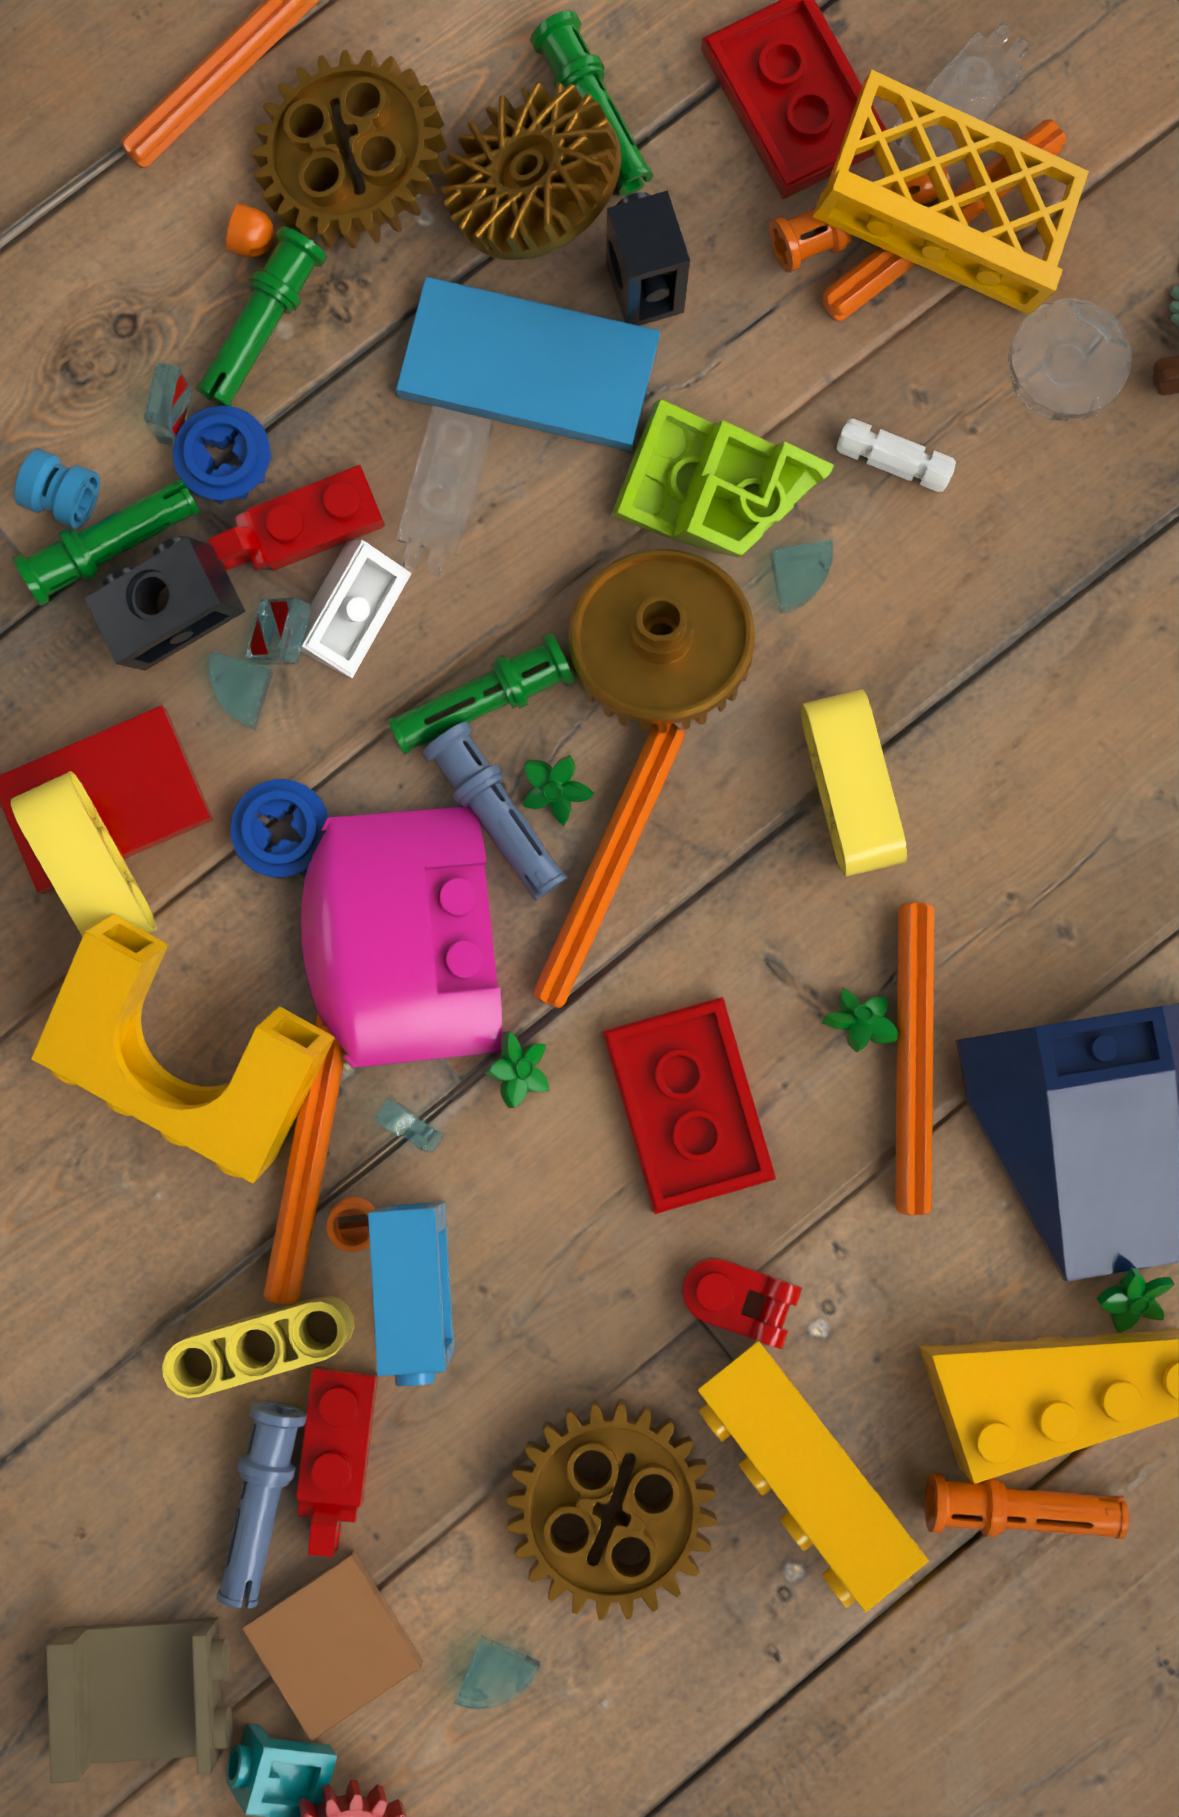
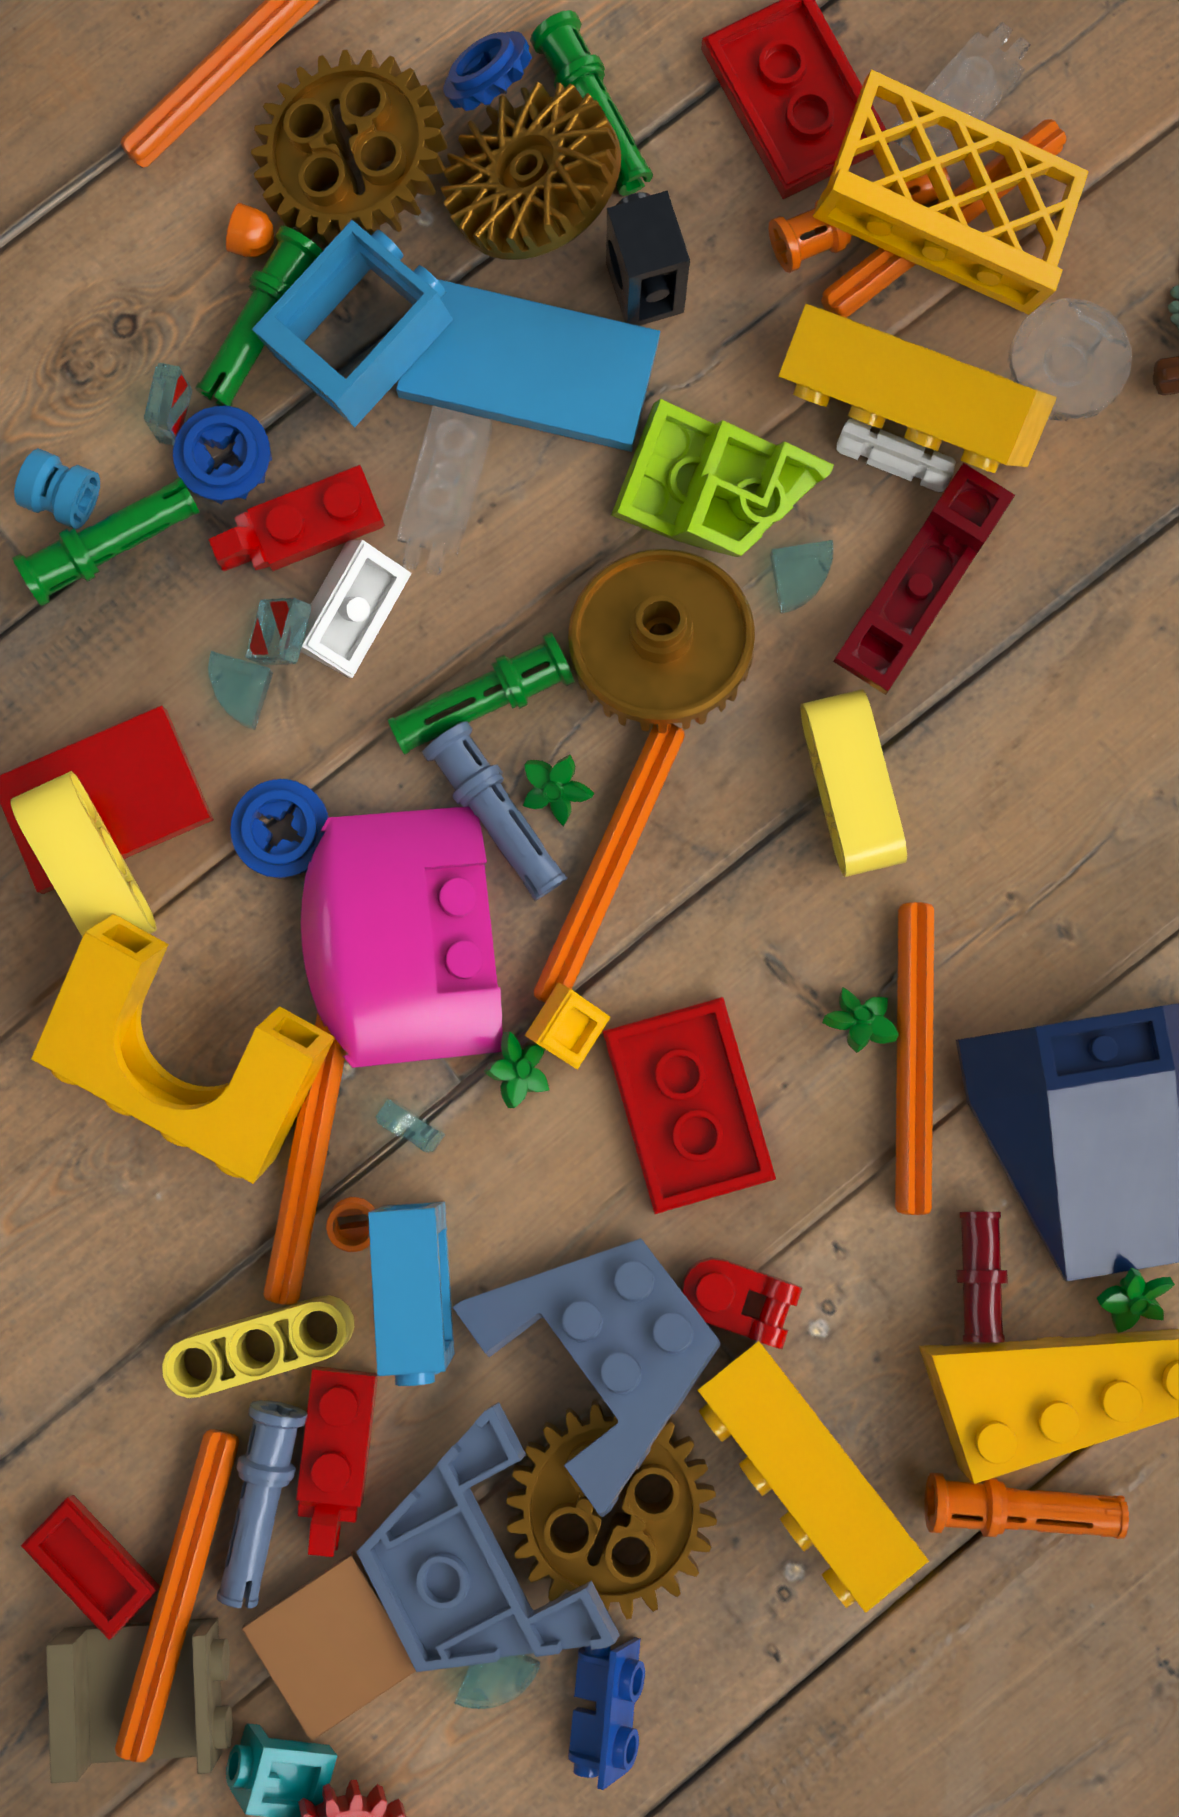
black brick [85,536,246,671] -> none
none -> red tile [21,1495,160,1640]
none -> orange axle [115,1429,240,1762]
none -> dark azure window [252,220,453,428]
none -> sand blue wing [357,1402,620,1672]
none -> blue gear [443,31,532,111]
none -> sand blue wing [453,1238,721,1517]
none -> yellow tile [524,982,611,1070]
none -> blue hinge [568,1637,645,1790]
none -> yellow wedge [779,303,1057,473]
none -> dark red slope [833,463,1015,695]
none -> dark red pin [956,1212,1008,1343]

